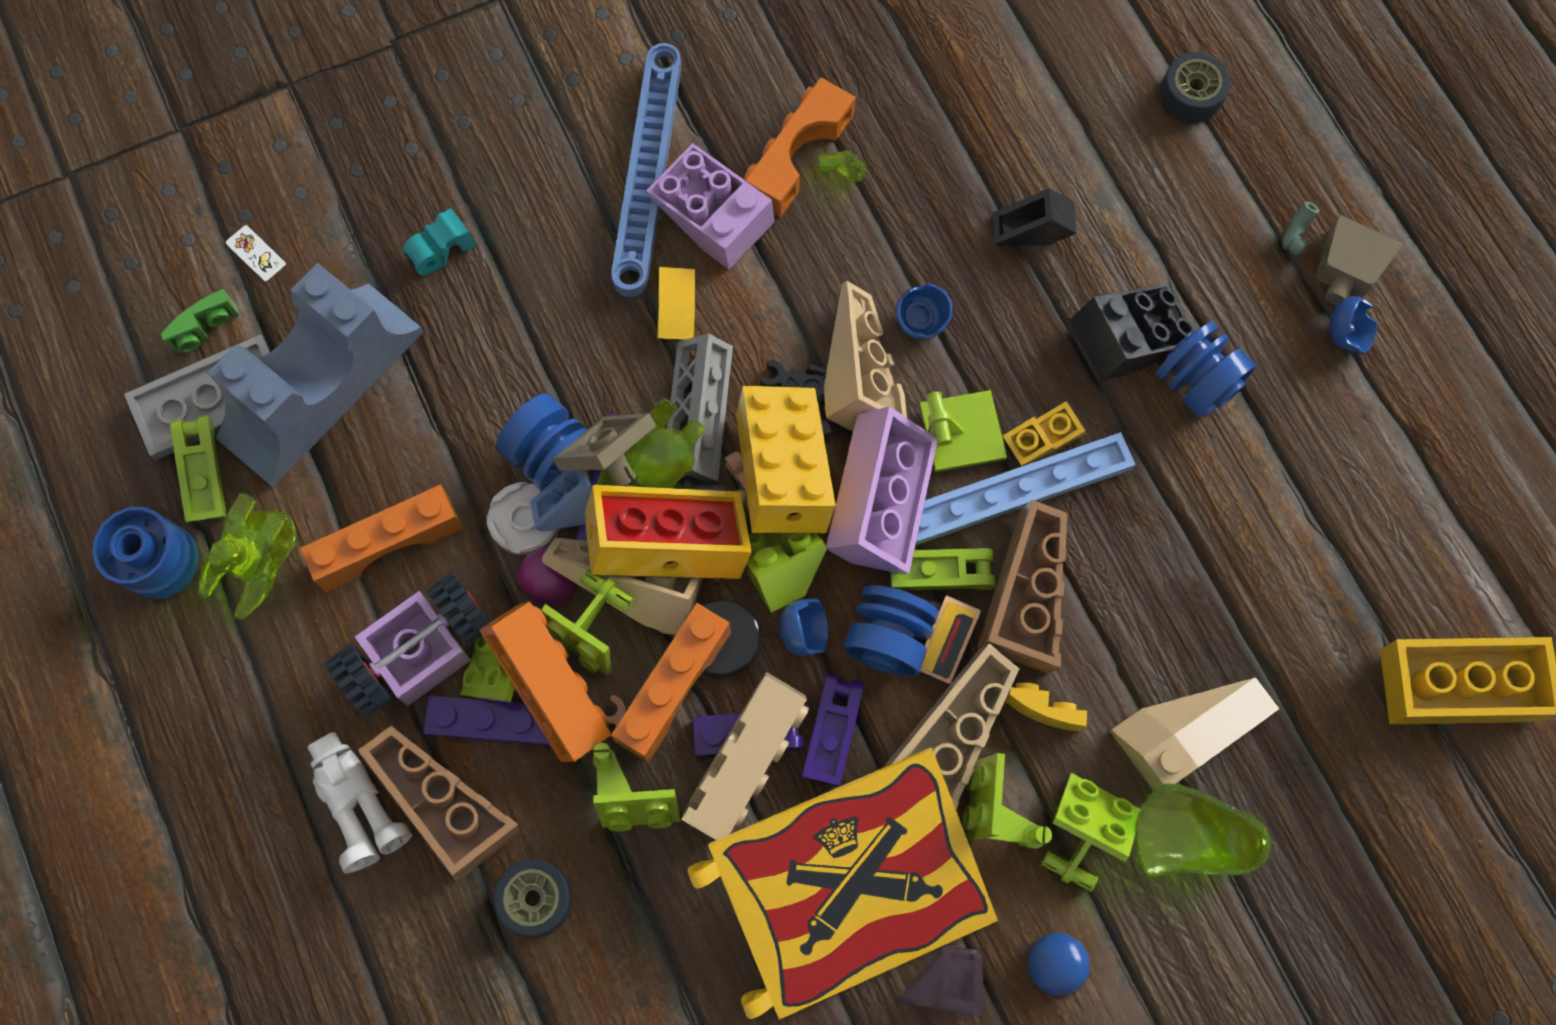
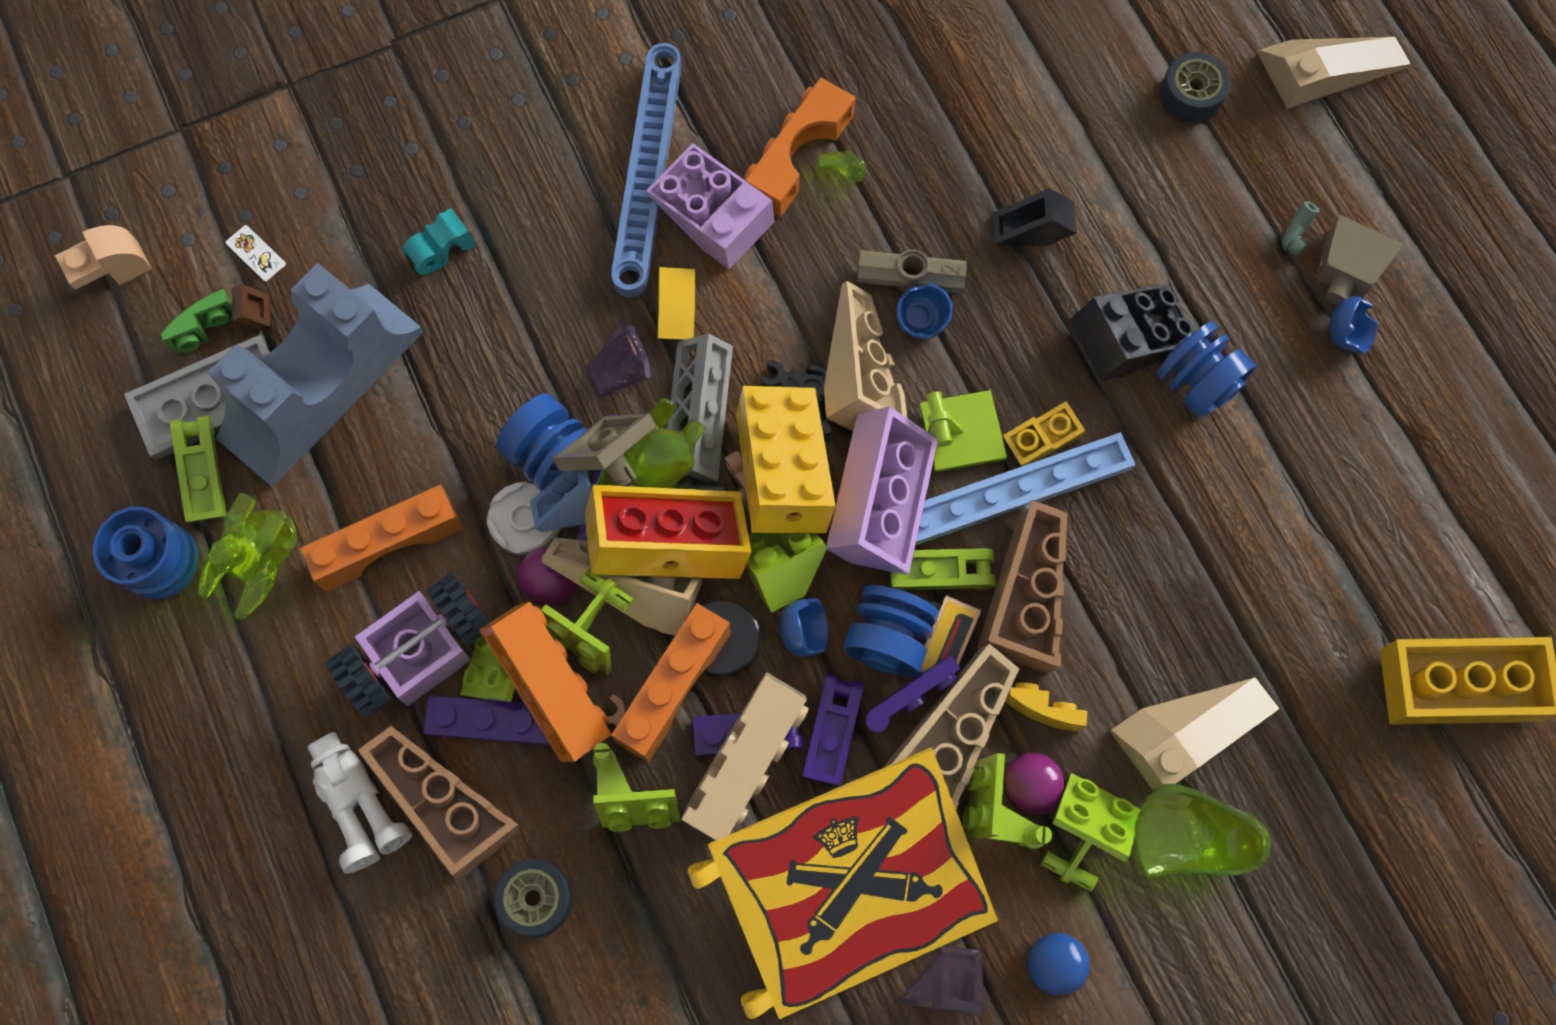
none -> light nougat brick [55,225,152,290]
none -> reddish brown plate [231,284,270,331]
none -> clear purple slope [586,317,651,396]
none -> dark tan piece [857,249,967,294]
none -> dark purple plate [866,654,961,732]
none -> magenta hair [1004,753,1064,815]
none -> tan wedge [1258,37,1410,109]

